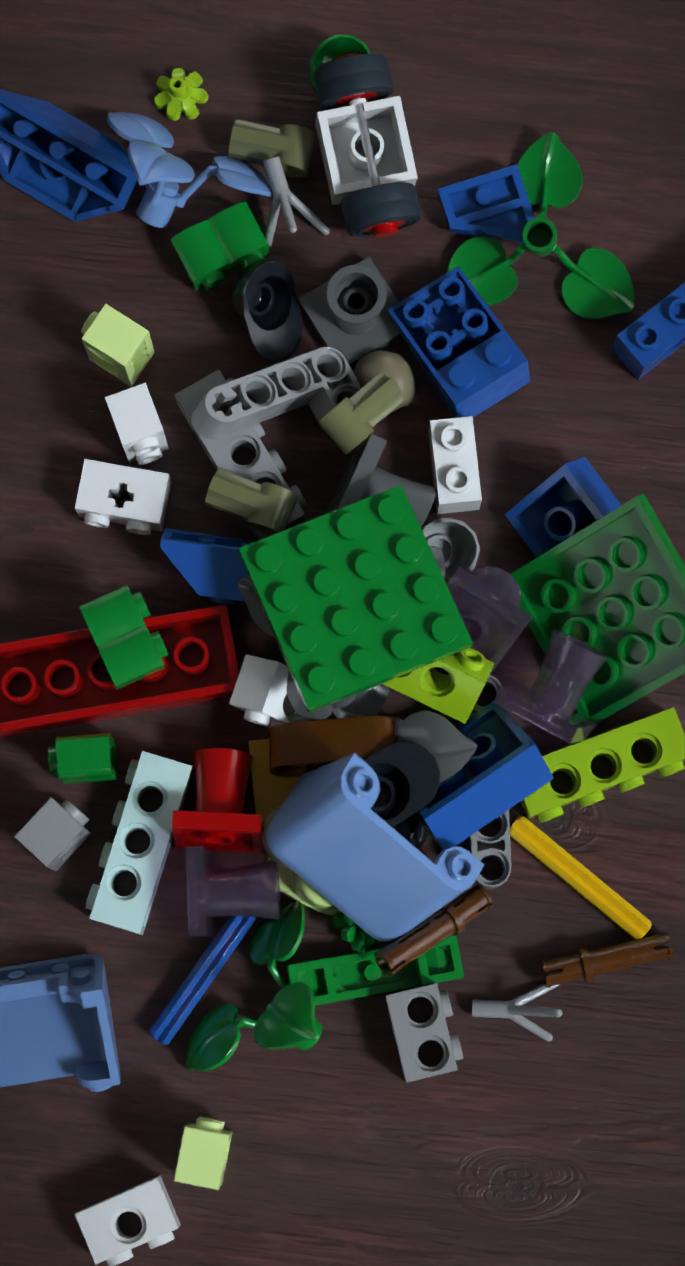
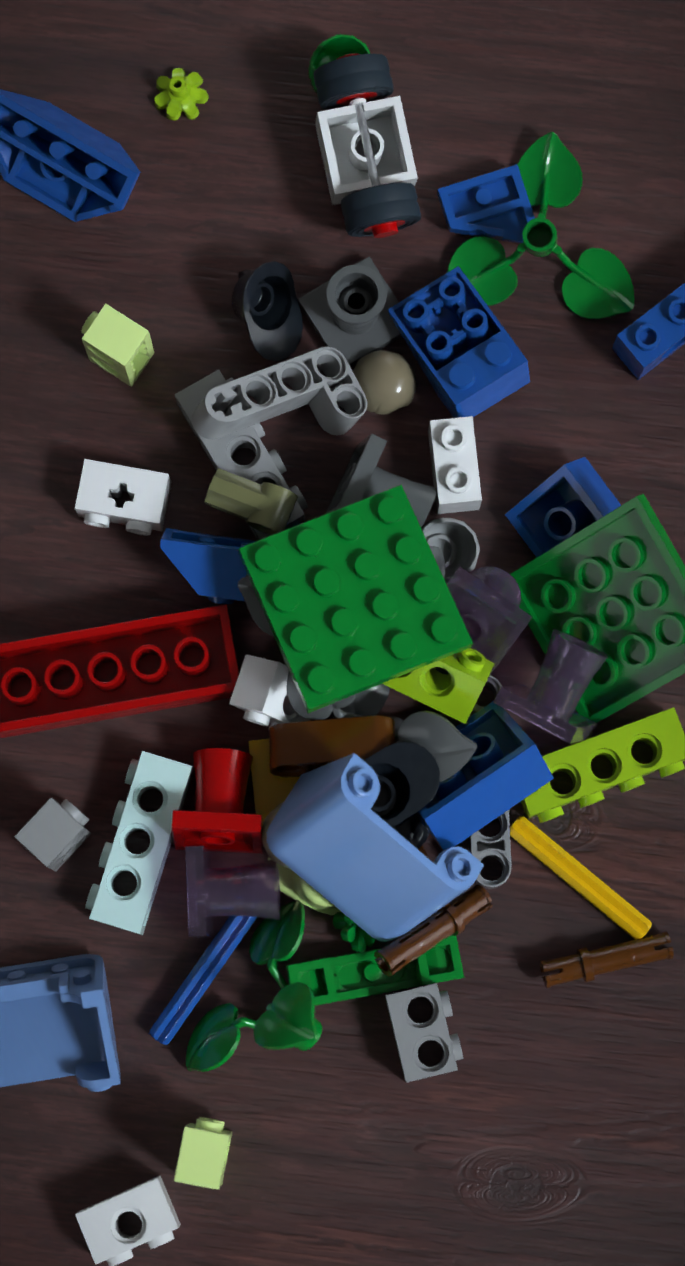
green brick [48,733,118,784] -> none
green brick [79,585,169,690] -> none
white brick [105,383,169,465] -> none
medium blue plant [107,112,274,228] -> none
green brick [171,201,270,291] -> none
olive piece [228,119,316,178] -> none
light grey plant [263,156,330,247] -> none
olive piece [317,372,403,455] -> none
light grey plant [472,984,563,1042] -> none

